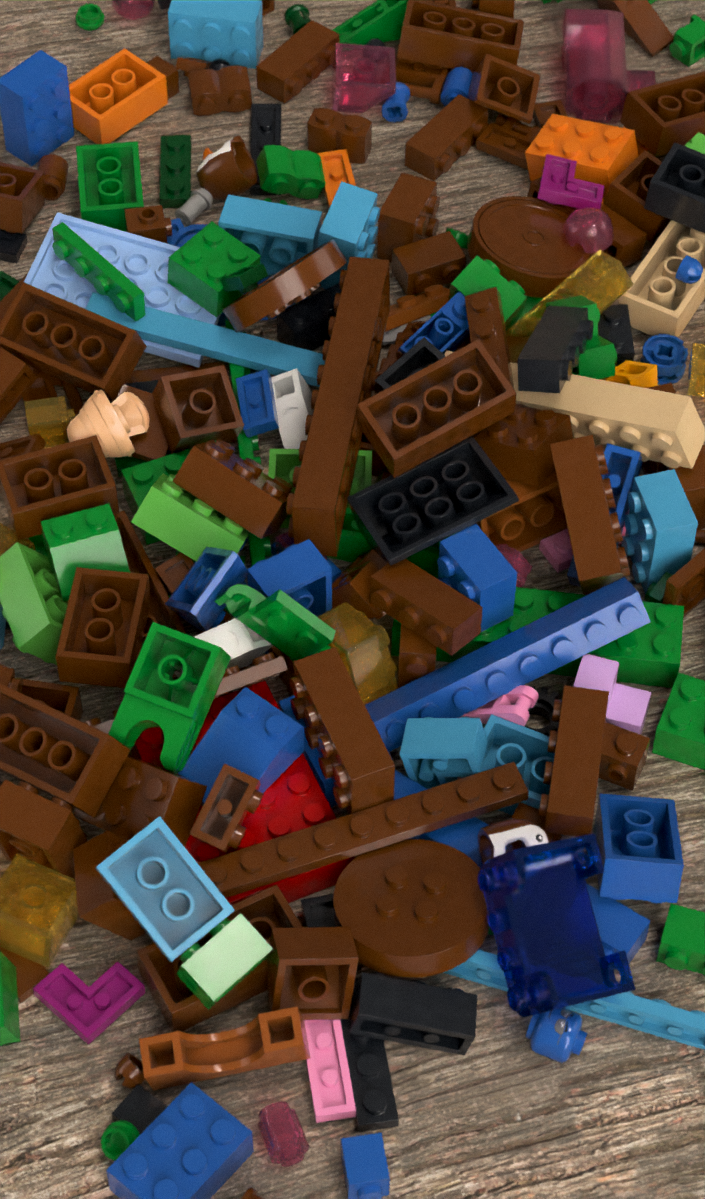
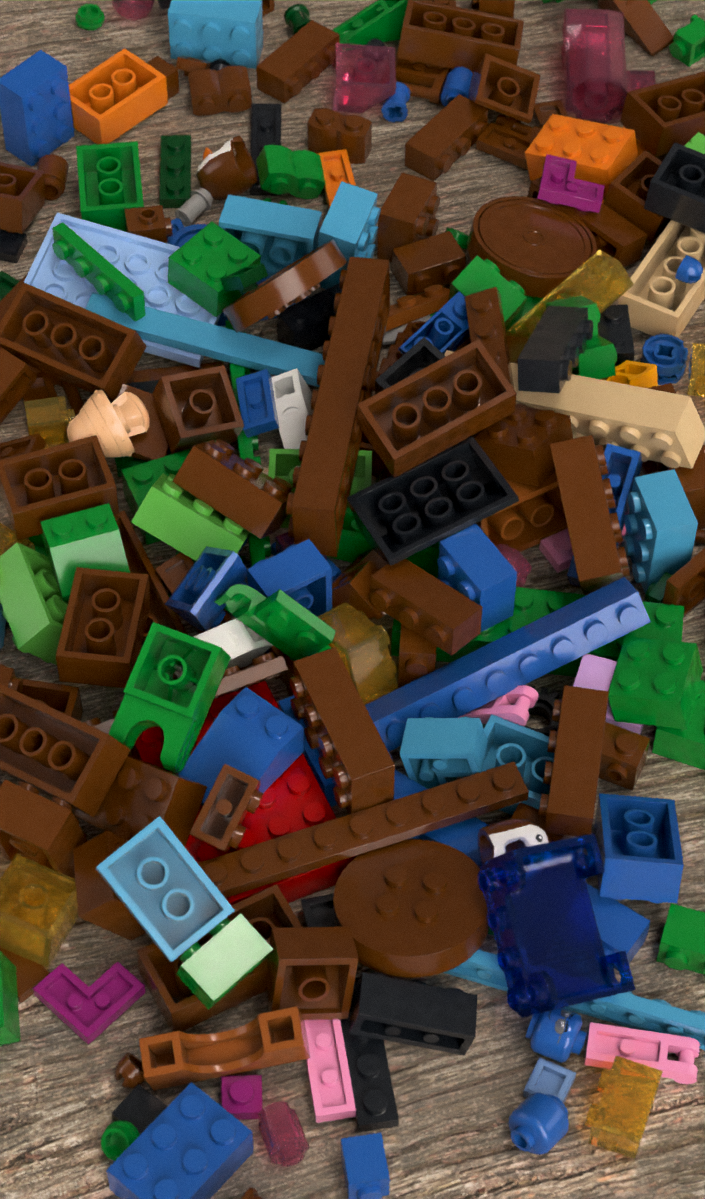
clear pink hair [563,207,614,253] -> none
none -> magenta plate [221,1075,263,1120]
none -> blue head [509,1093,569,1155]
none -> medium blue tile [523,1057,576,1103]
none -> bright pink plate [584,1022,700,1084]
none -> clear yellow brick [585,1056,663,1159]
none -> green brick [608,637,703,729]

